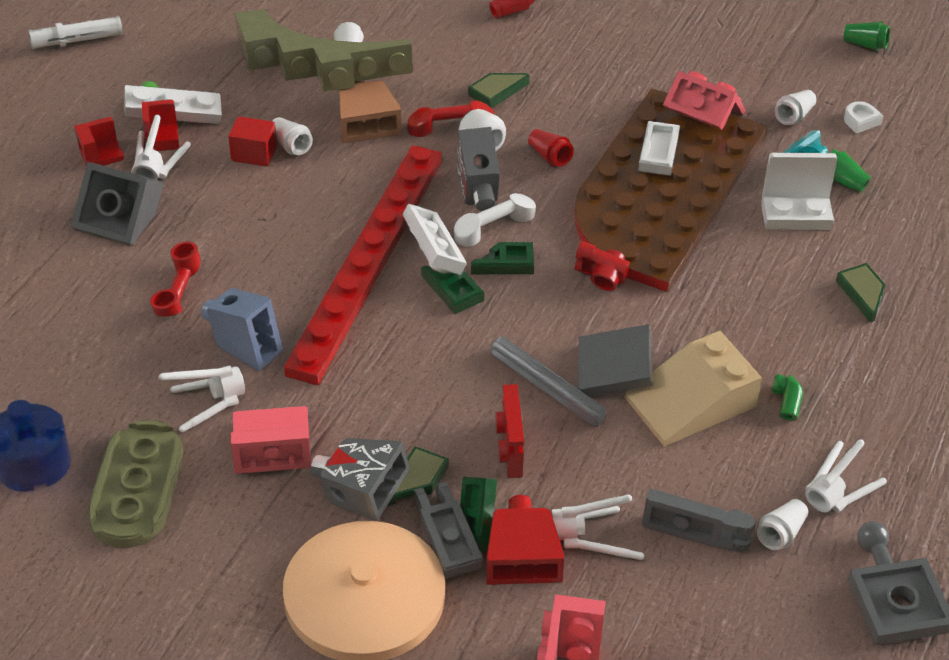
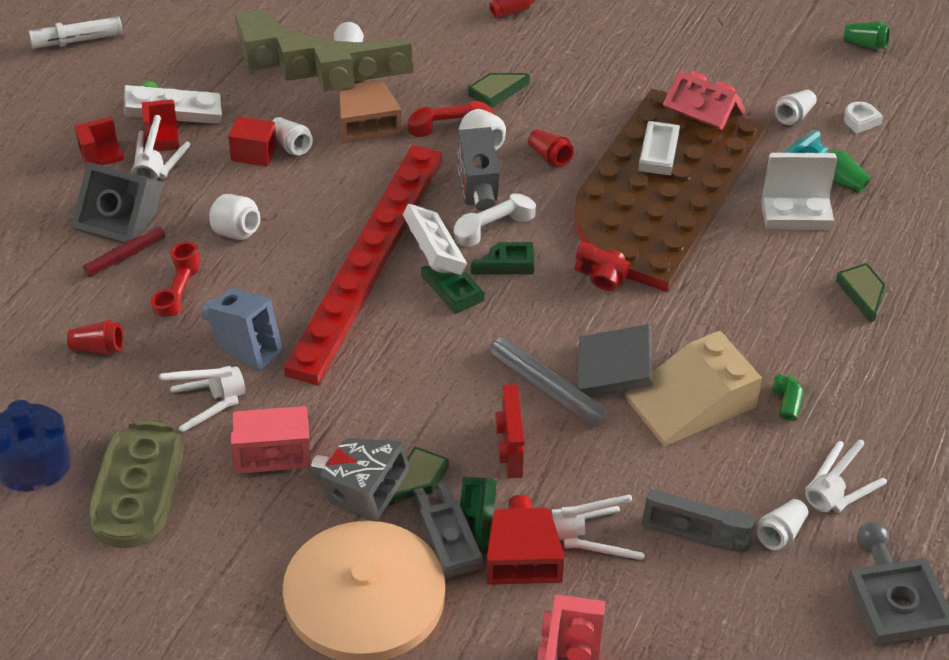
none -> red cone [67,320,124,356]
none -> dark red piece [83,225,165,277]
none -> white head [209,194,260,240]

